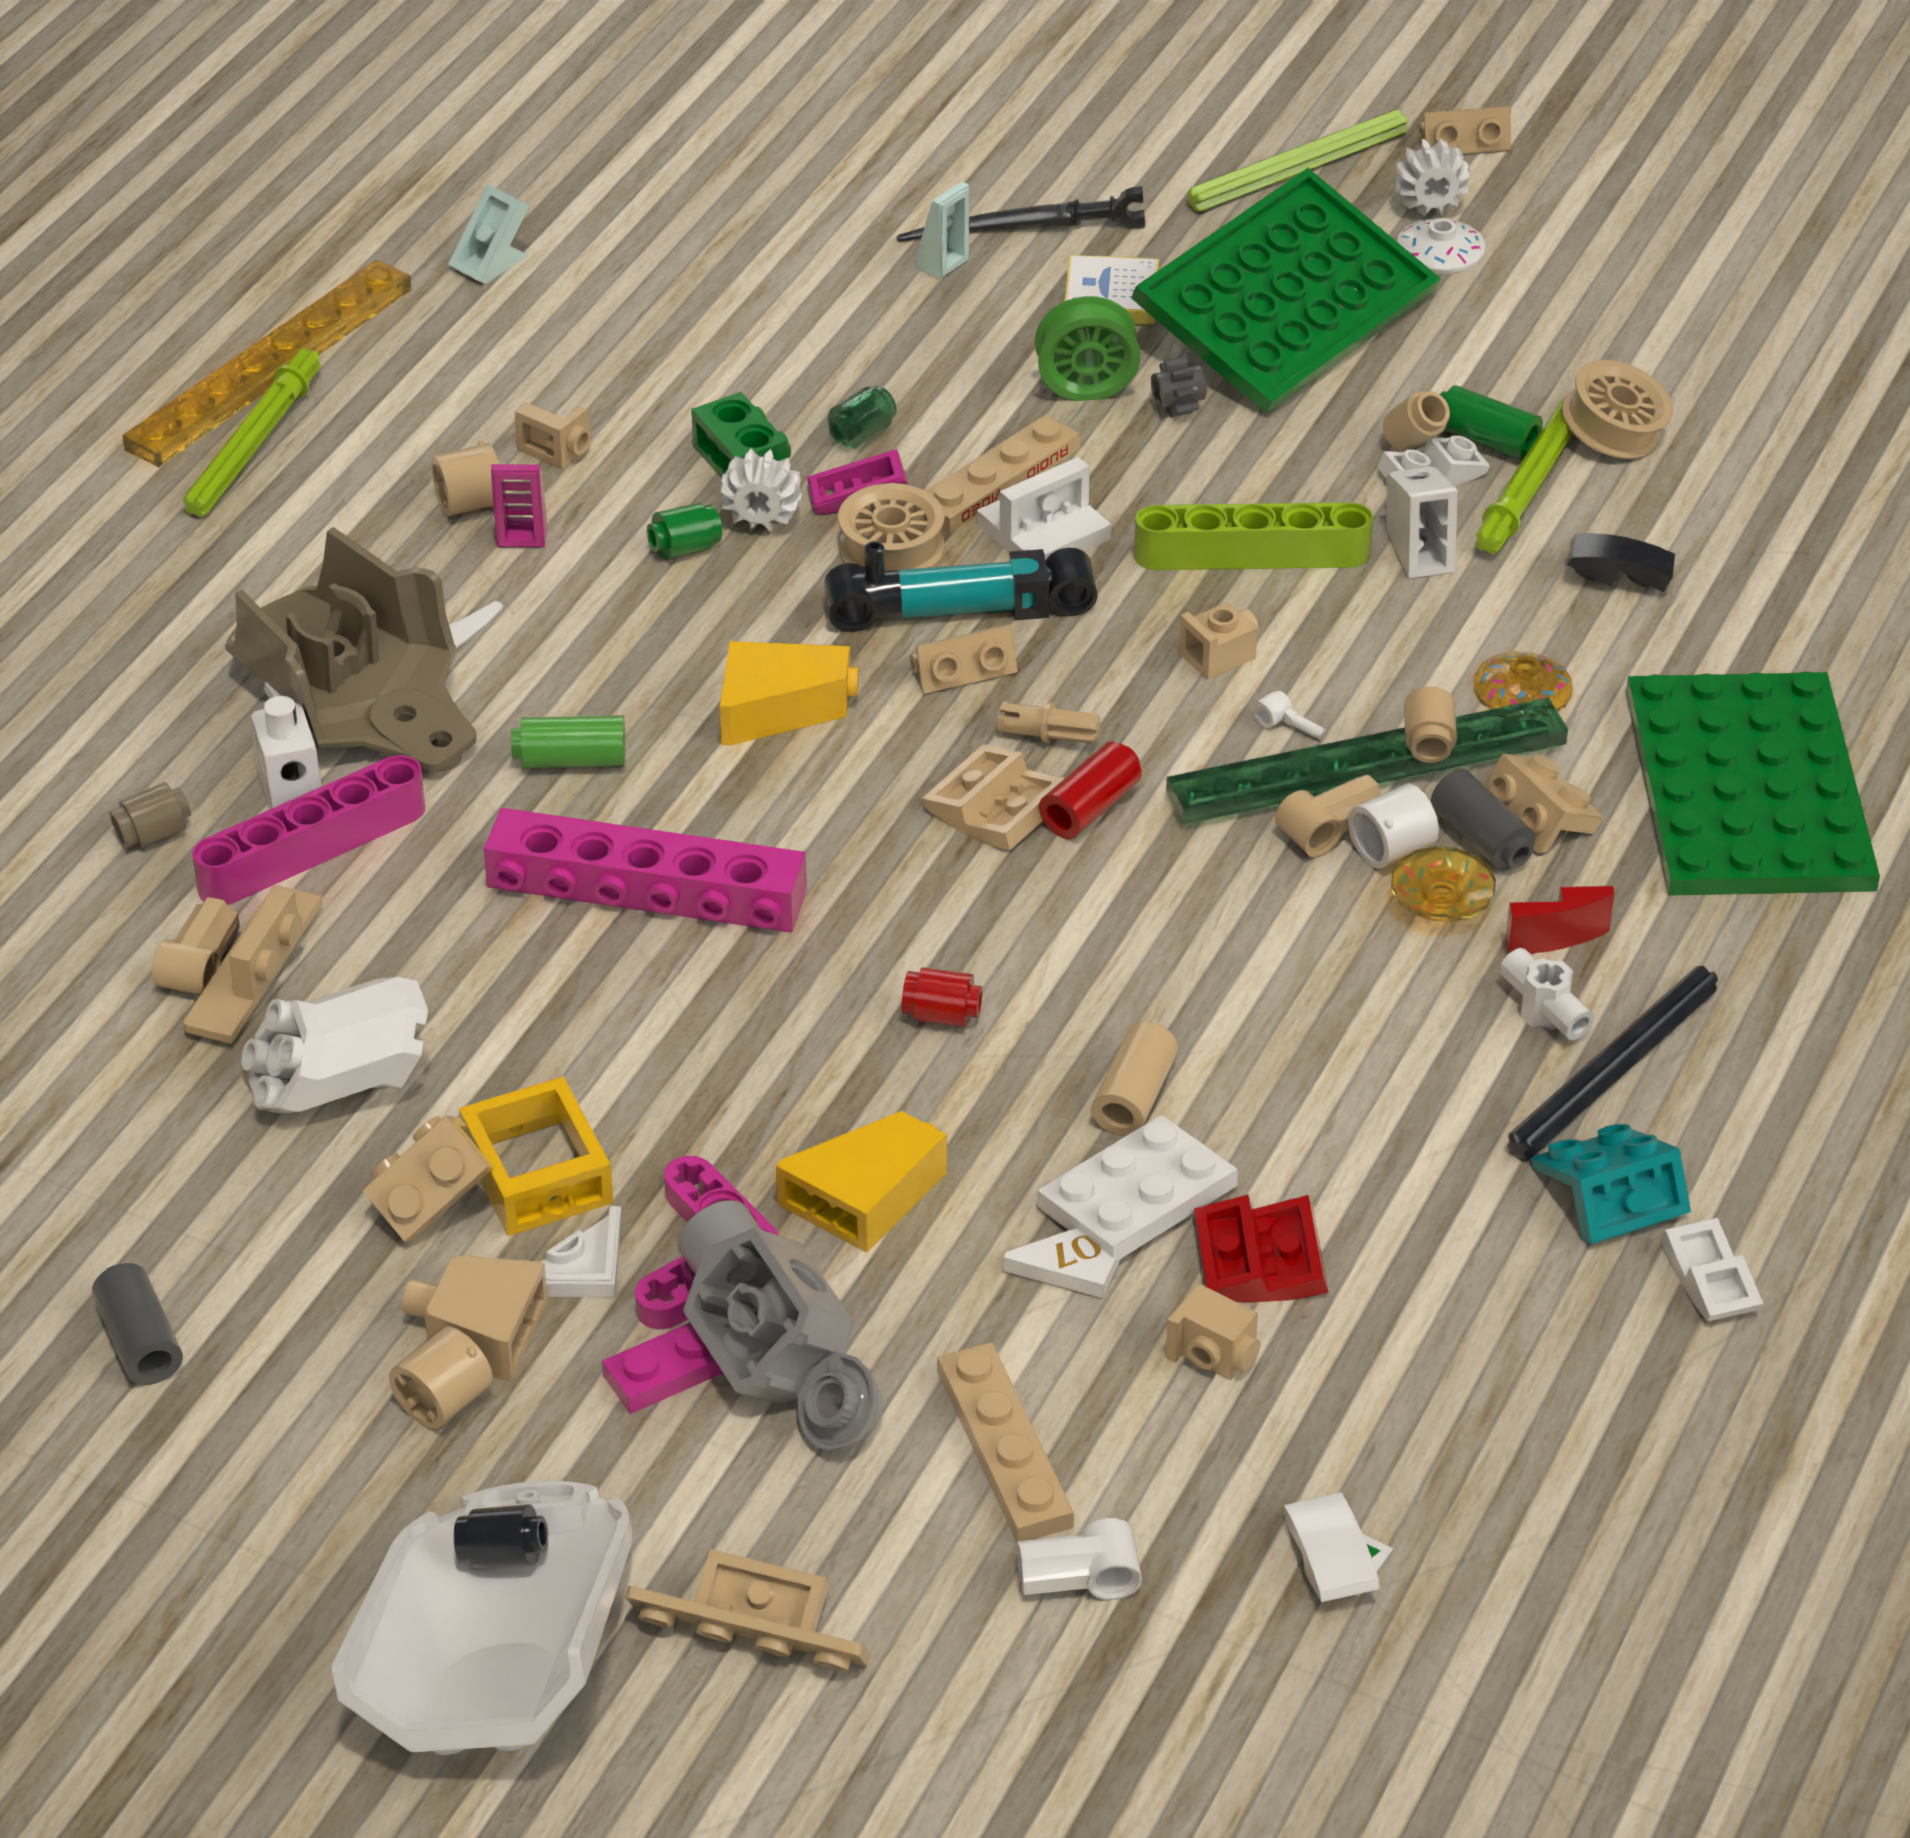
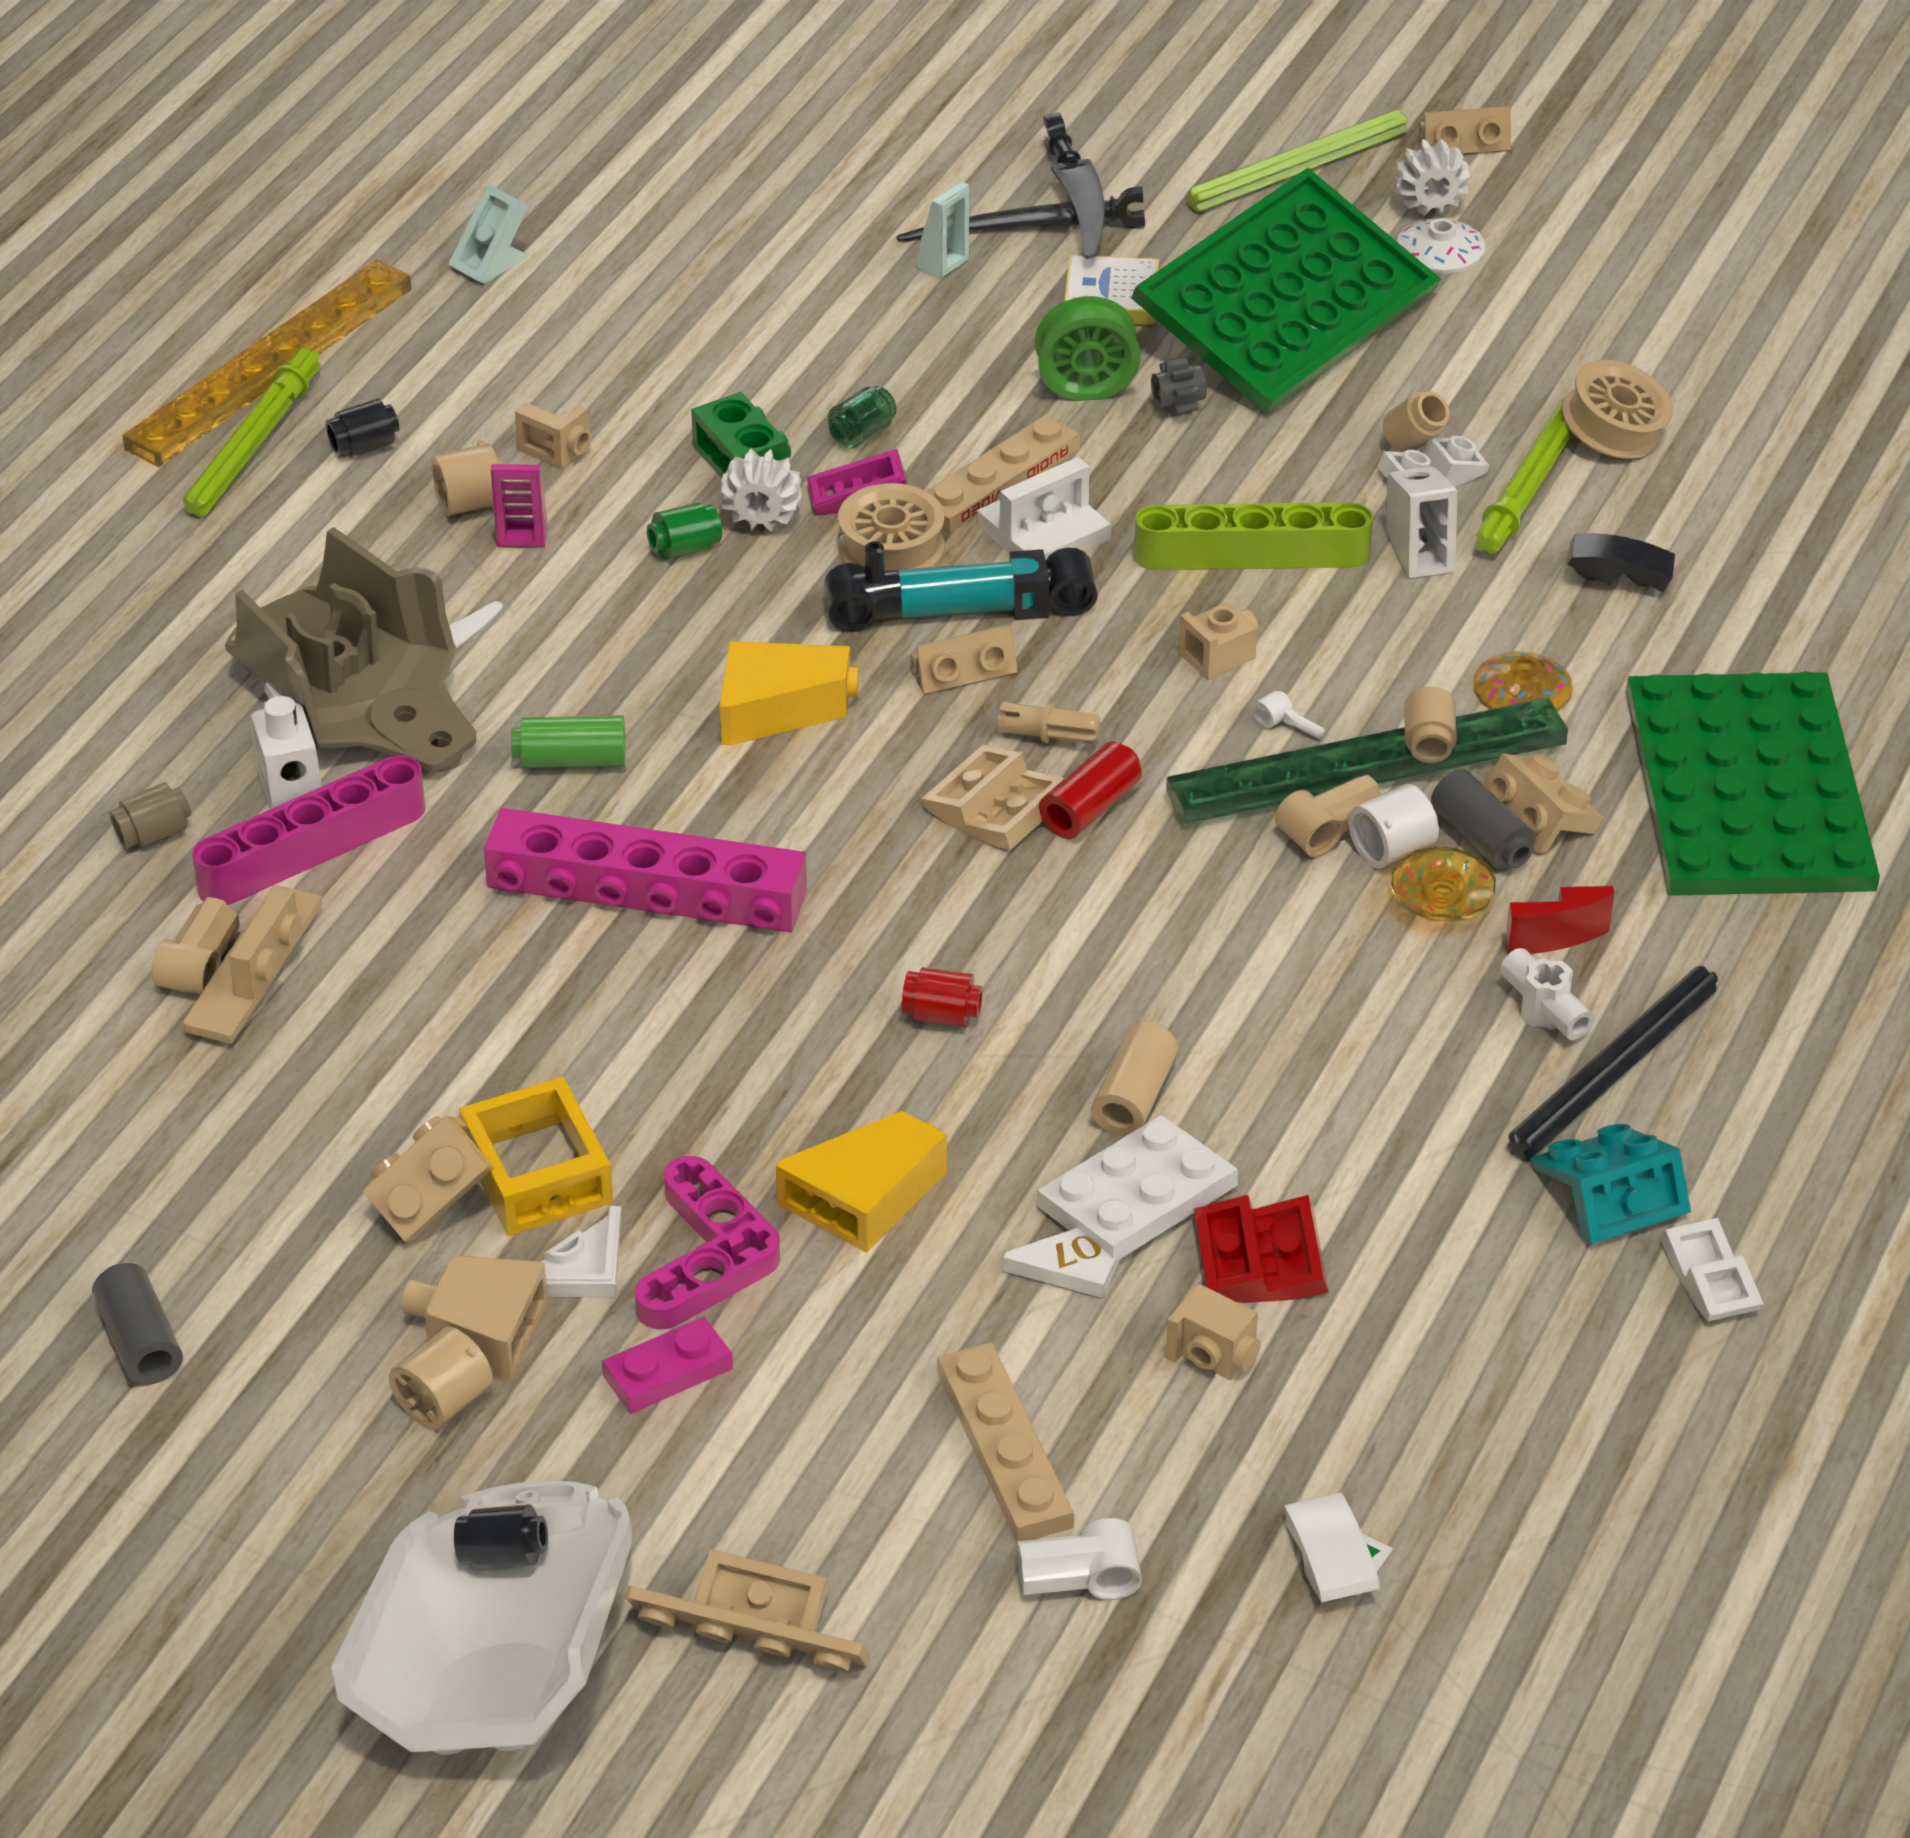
white brick [241,977,428,1113] -> none
light grey brick [678,1200,884,1450] -> none
green brick [1440,385,1543,460] -> none
none -> black brick [325,398,400,457]
none -> sword [1043,112,1105,258]

